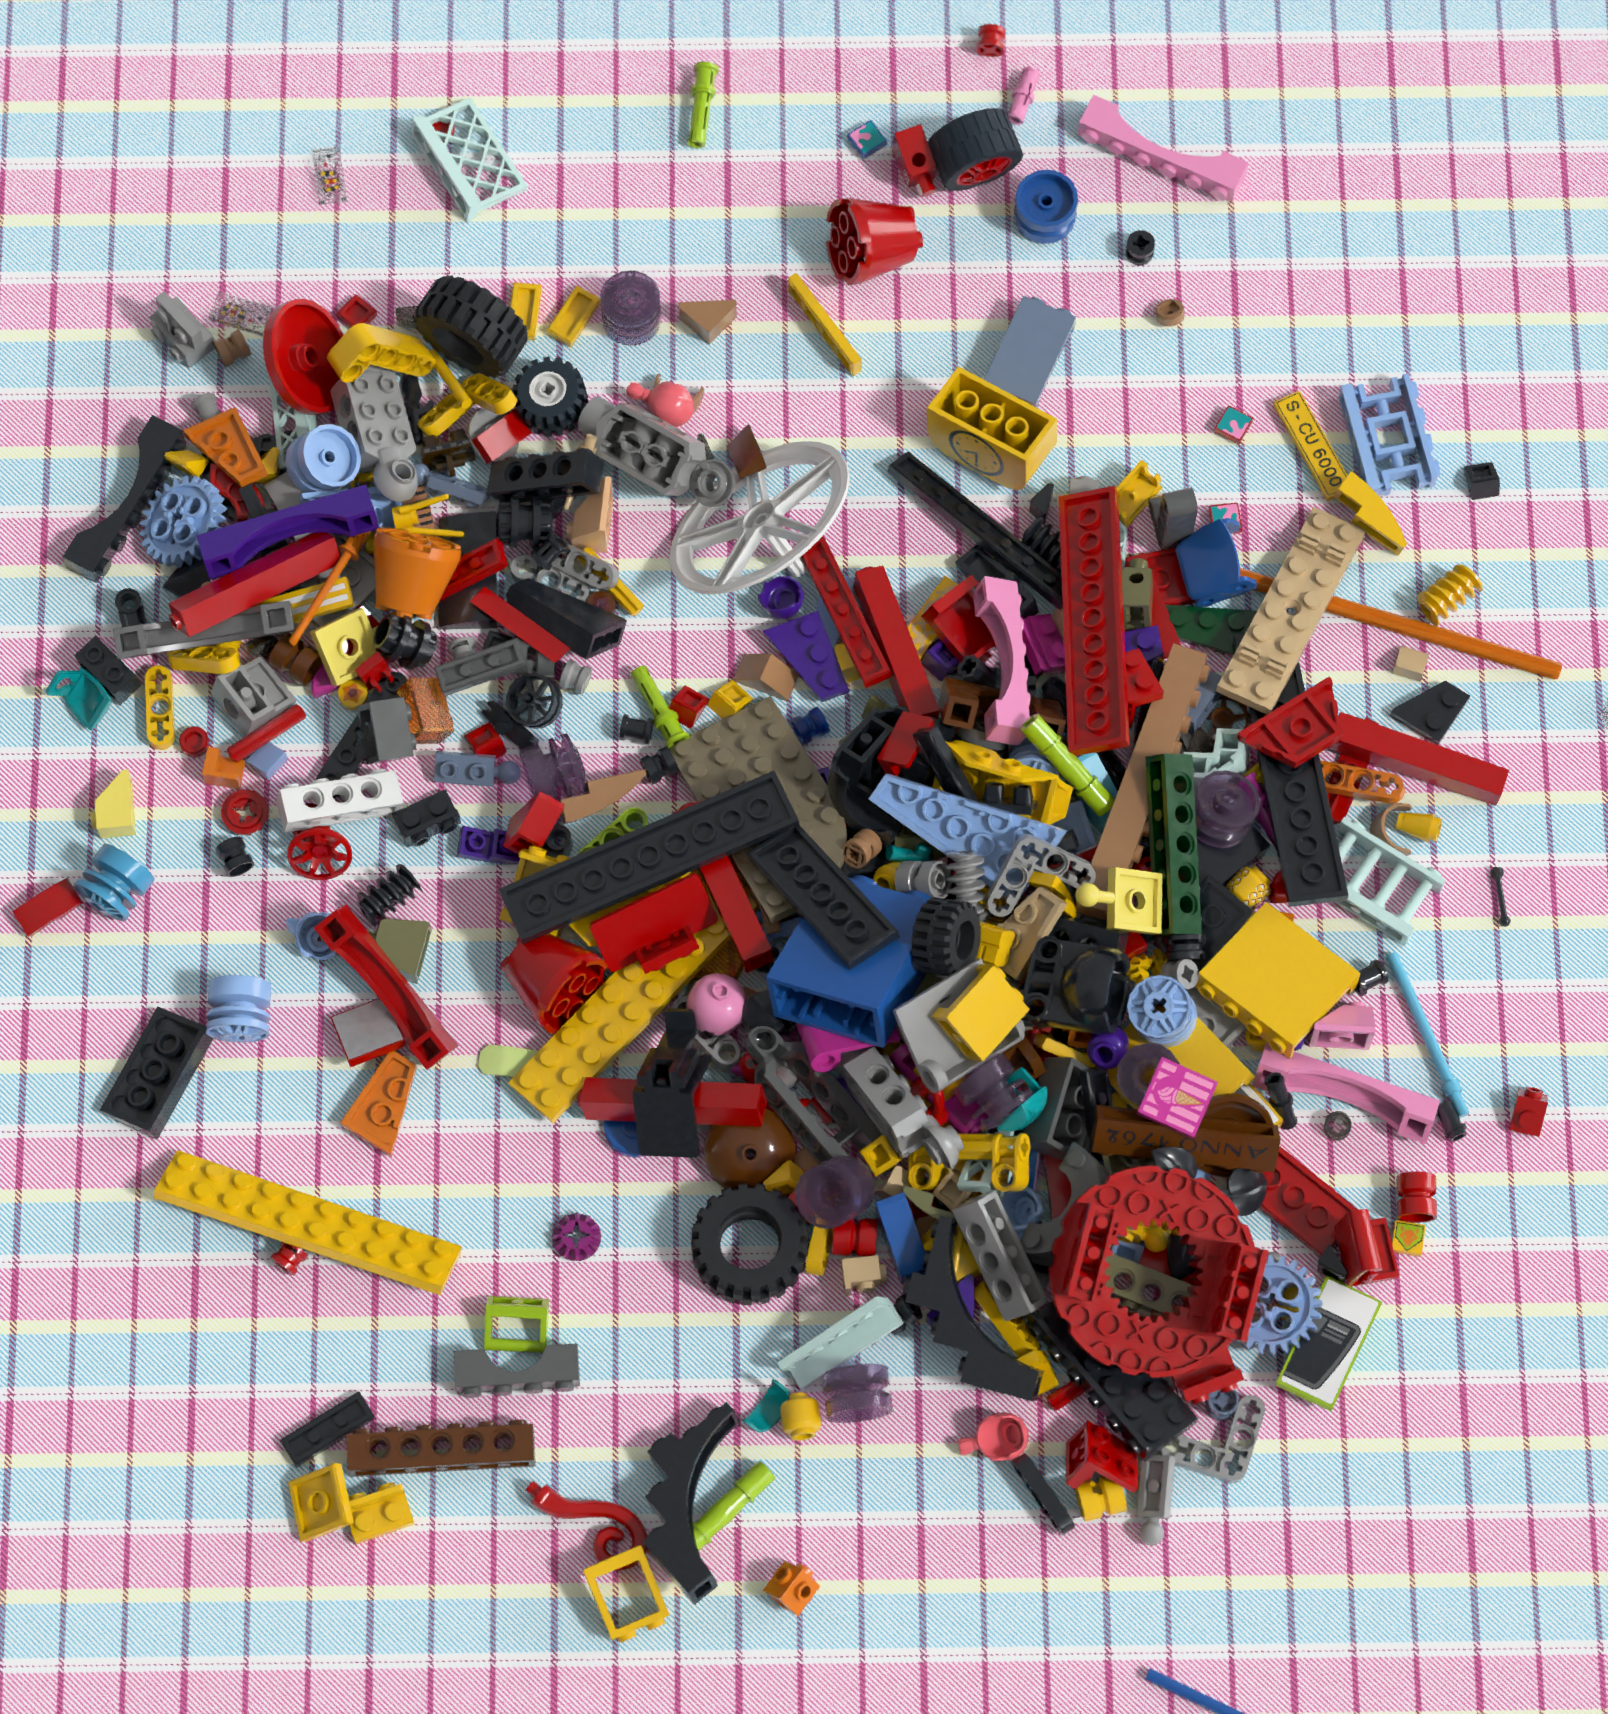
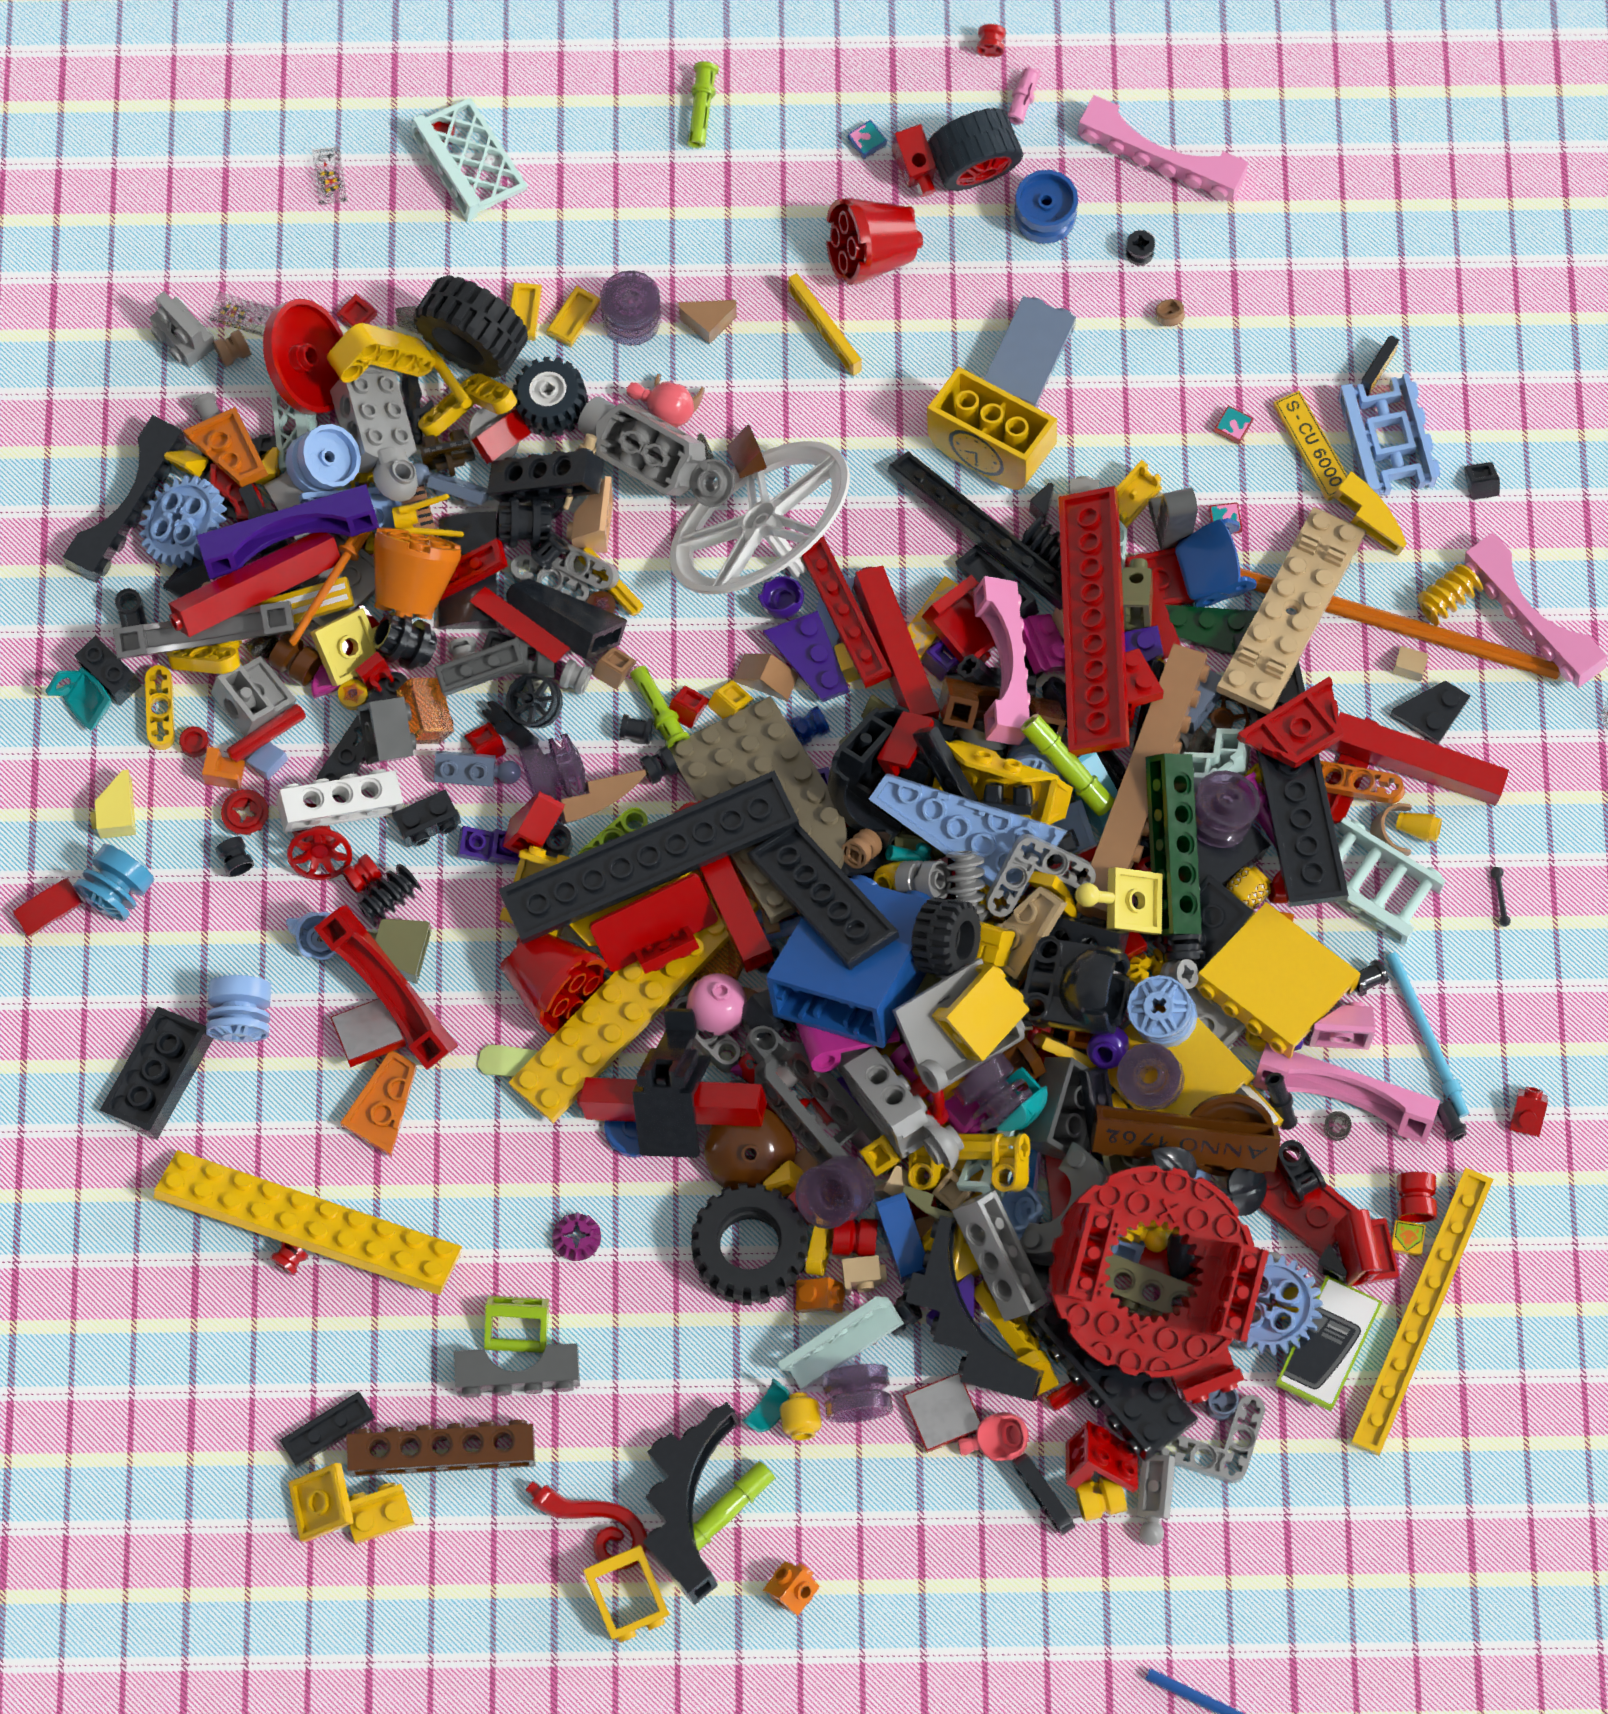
tile [1136,1057,1218,1139] -> none
none -> red wheel [341,853,383,894]
none -> medium nougat slope [593,647,637,689]
none -> orange bracket [796,1277,845,1313]
none -> flat silver tile [903,1373,981,1453]
none -> black piece [1276,1140,1326,1202]
none -> yellow plate [1350,1167,1494,1456]
none -> black tile [1361,335,1399,396]
none -> bright pink arch [1464,532,1607,688]

